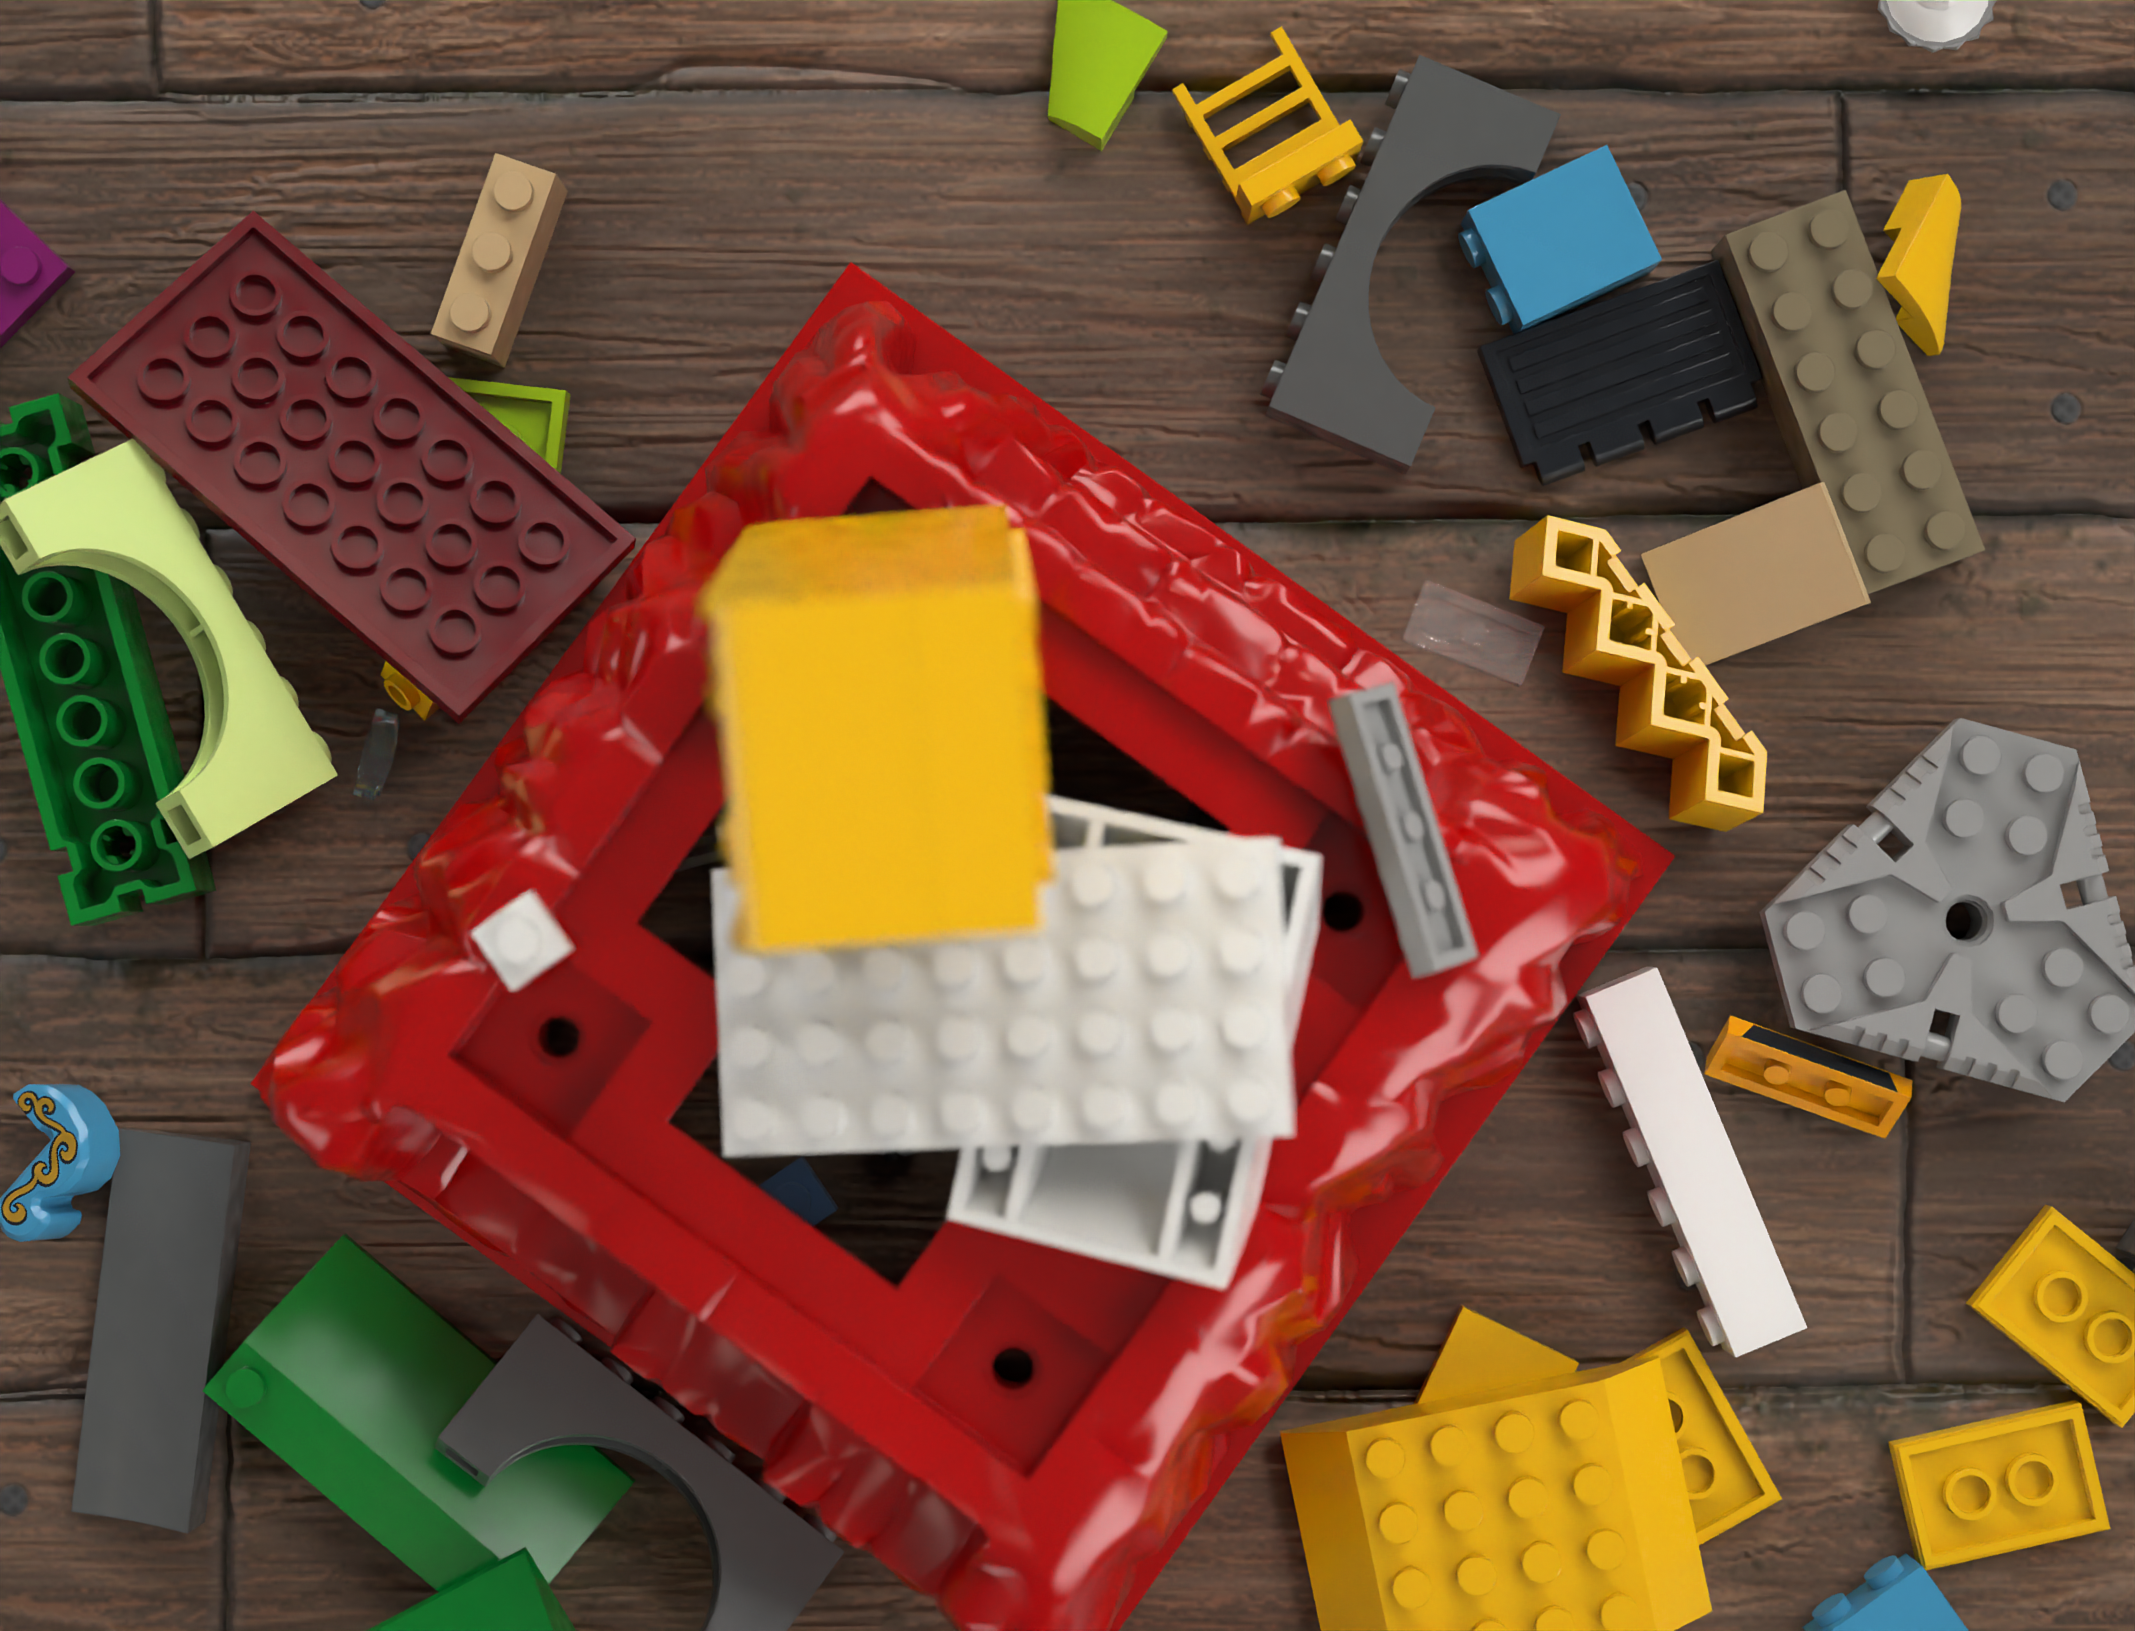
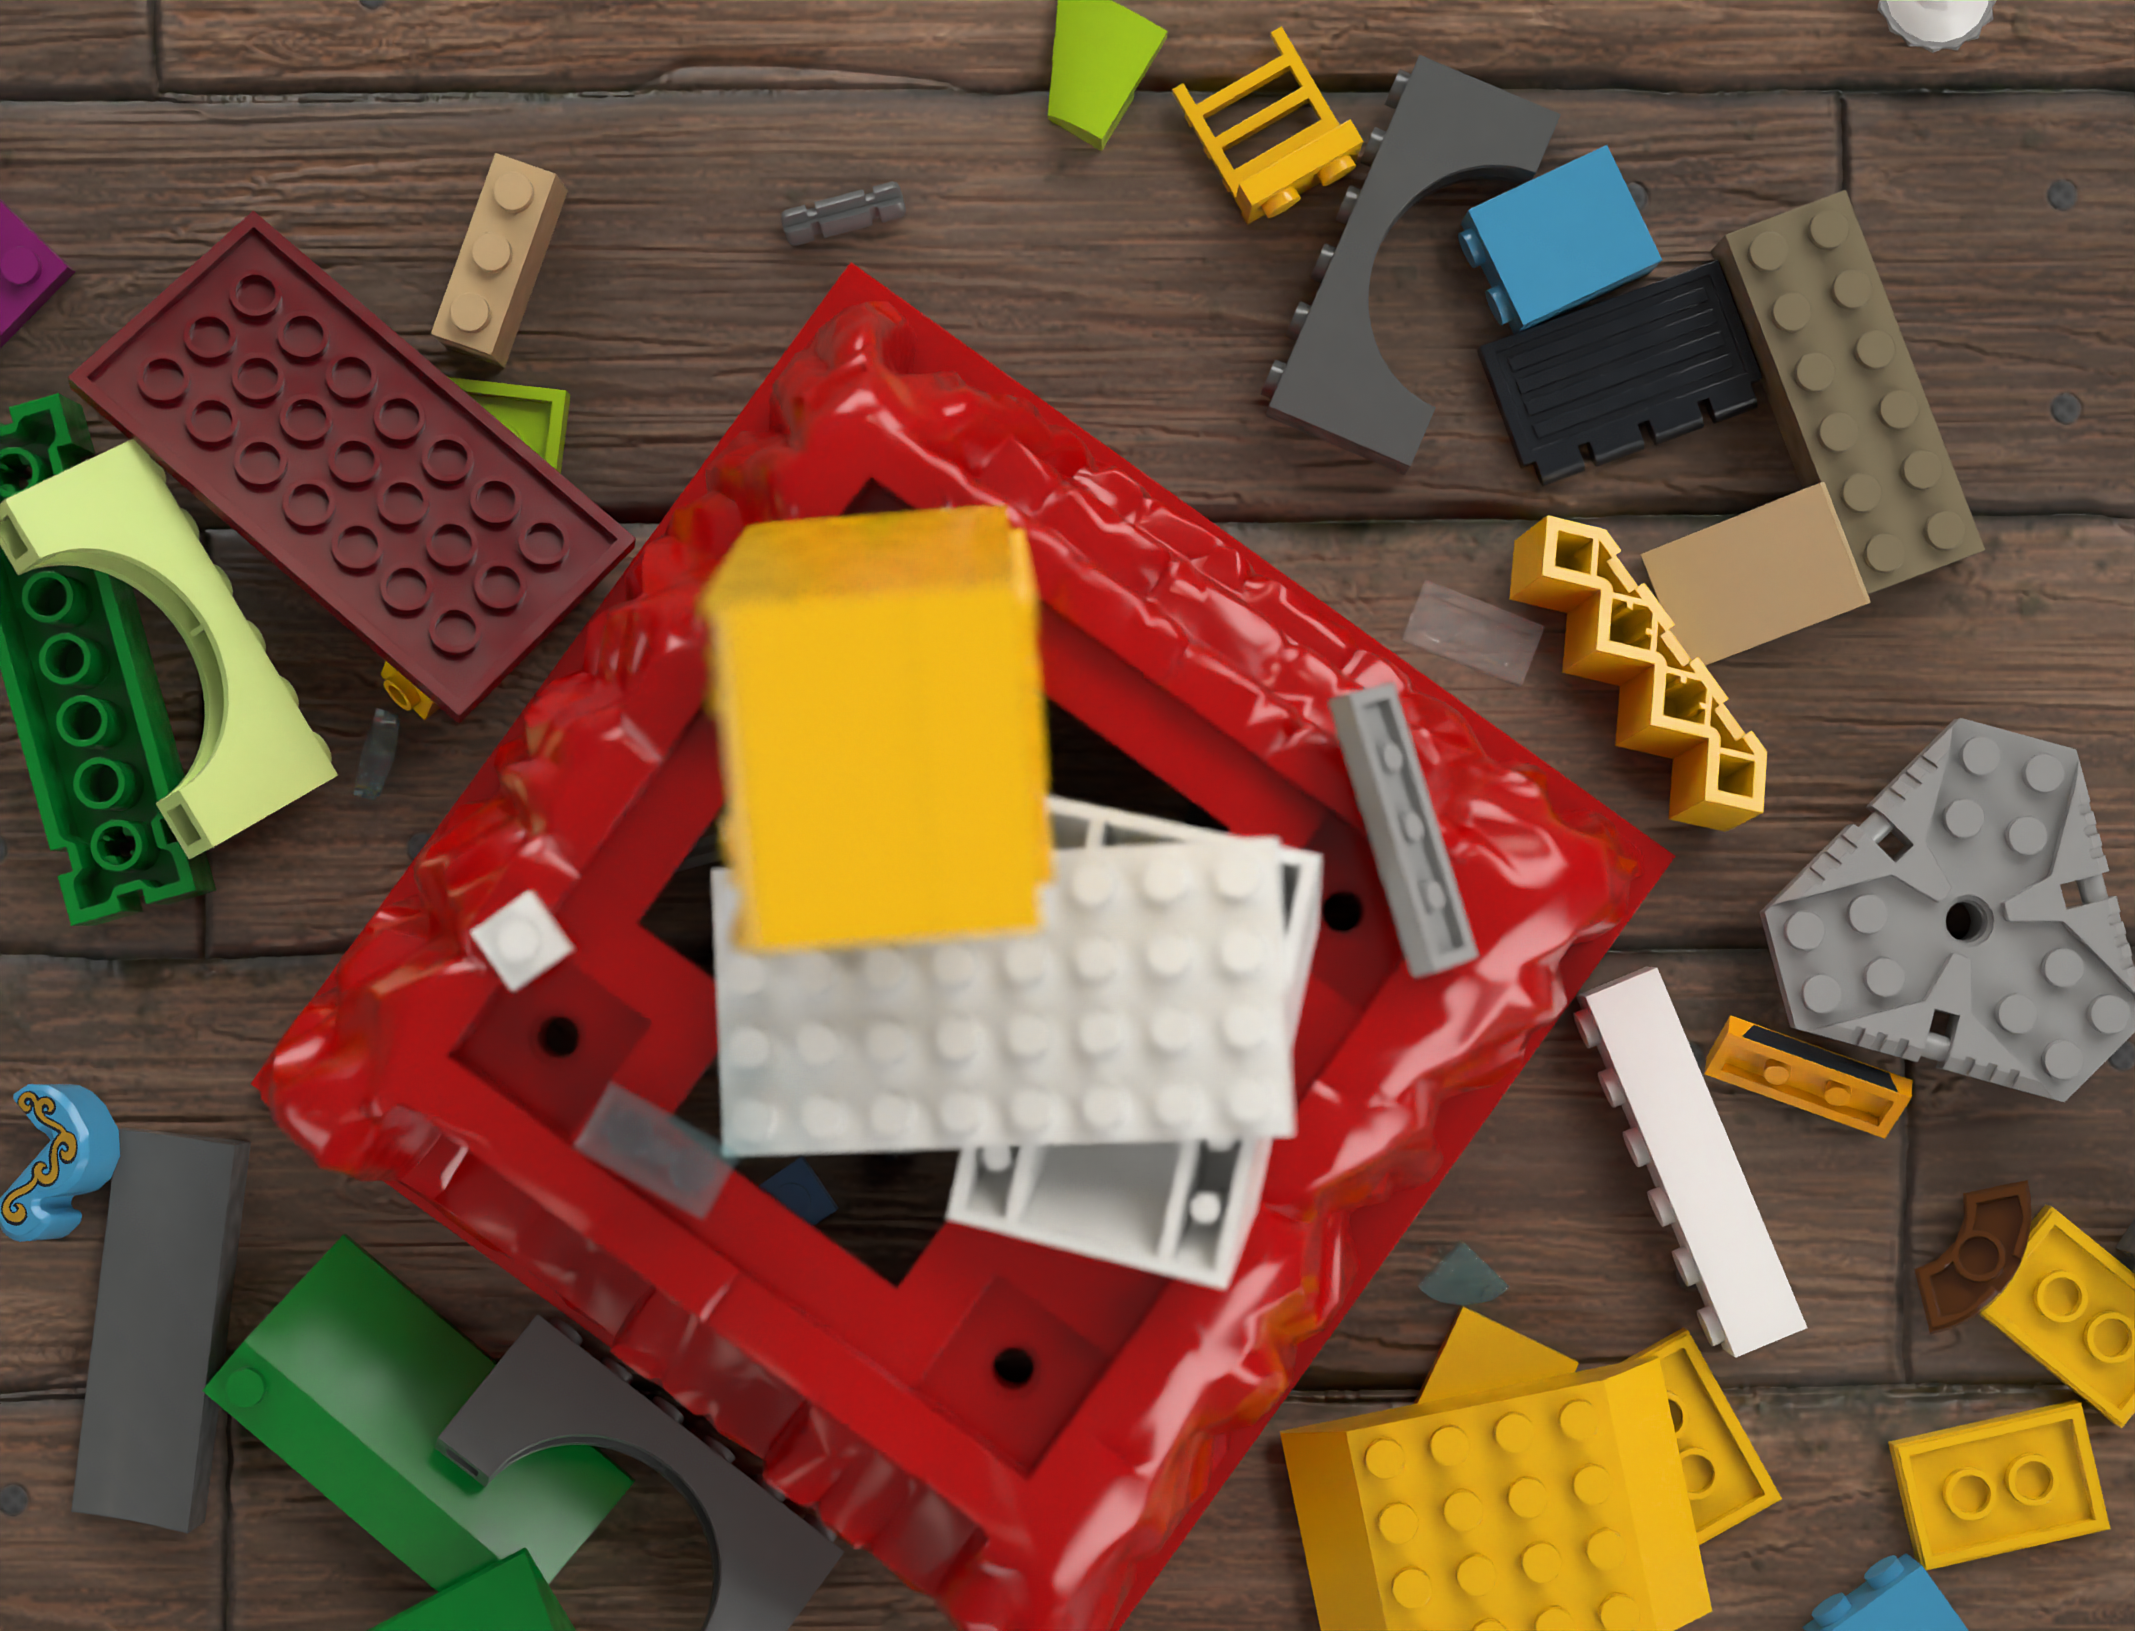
yellow slope [1876,174,1961,356] -> none
none -> clear light blue brick [574,1083,742,1219]
none -> dark grey axle [781,181,906,246]
none -> clear light blue tile [1418,1240,1510,1305]
none -> reddish brown tile [1914,1180,2032,1335]

